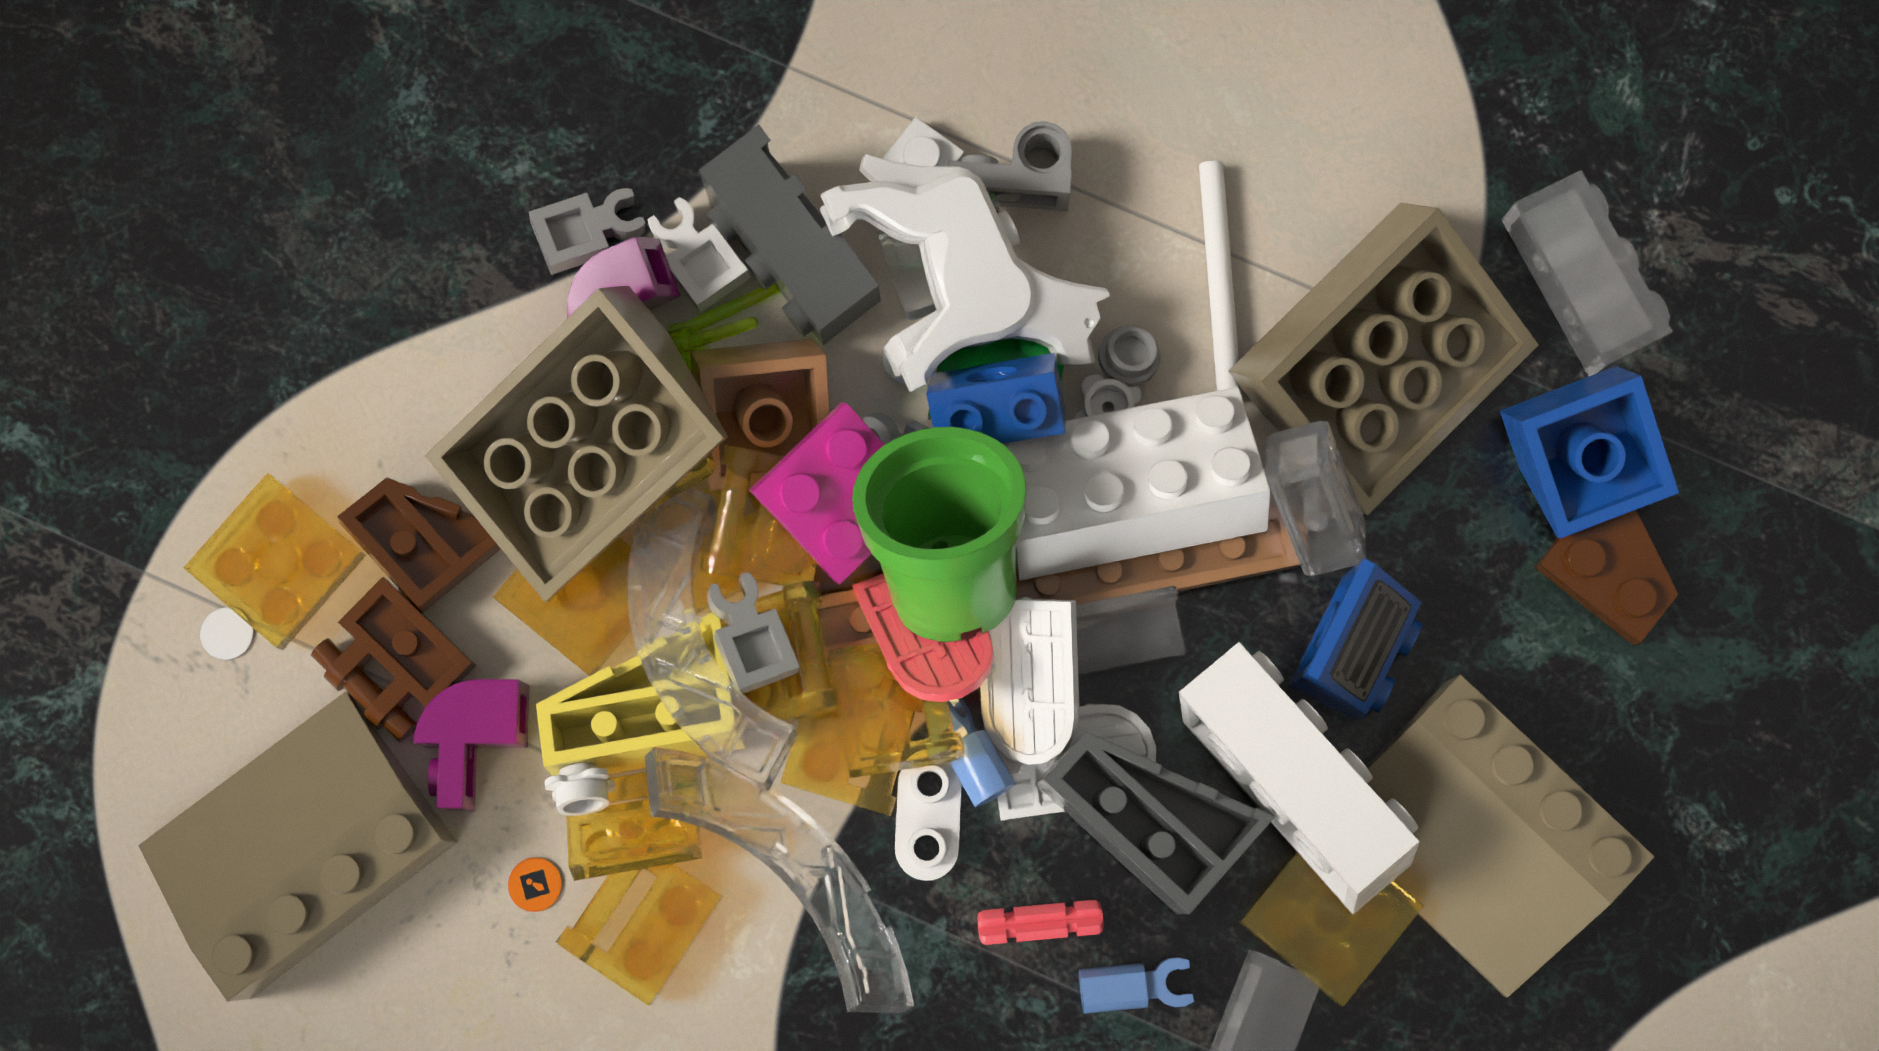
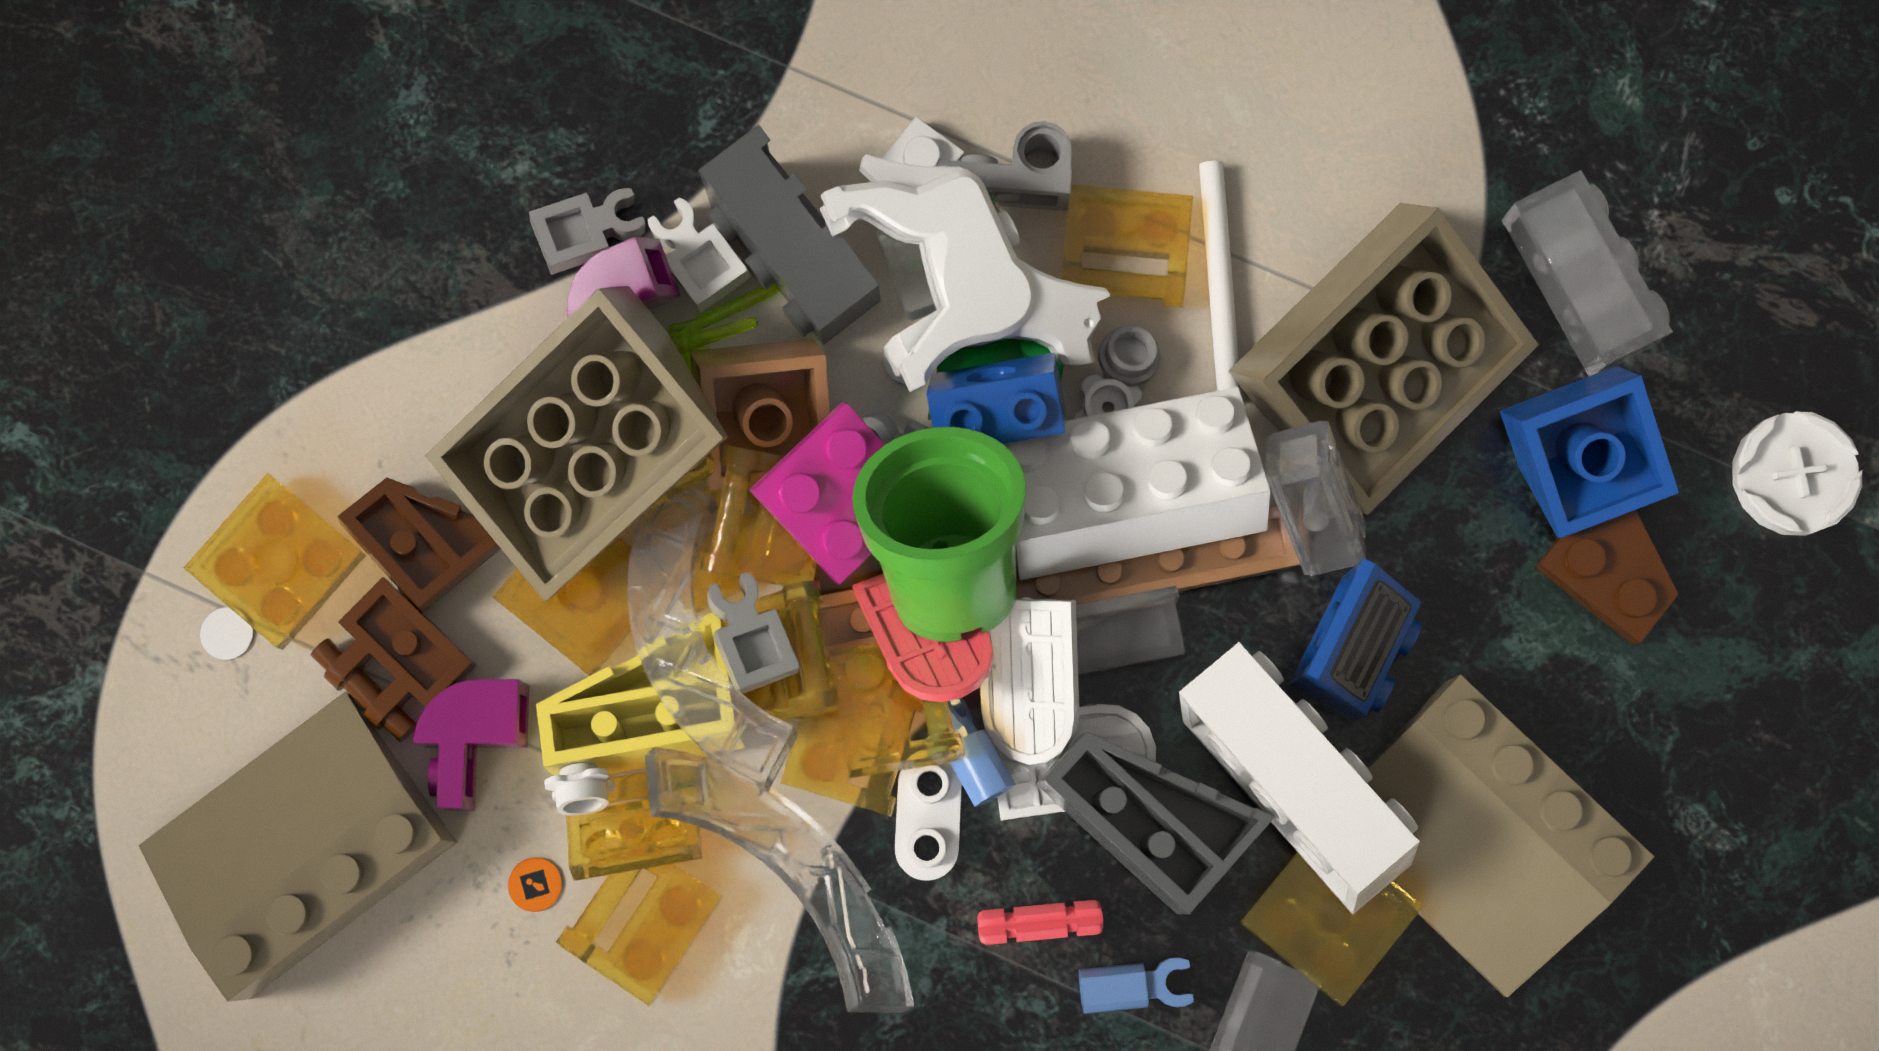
none -> clear yellow plate [1061,184,1193,308]
none -> white tile [1732,411,1862,536]

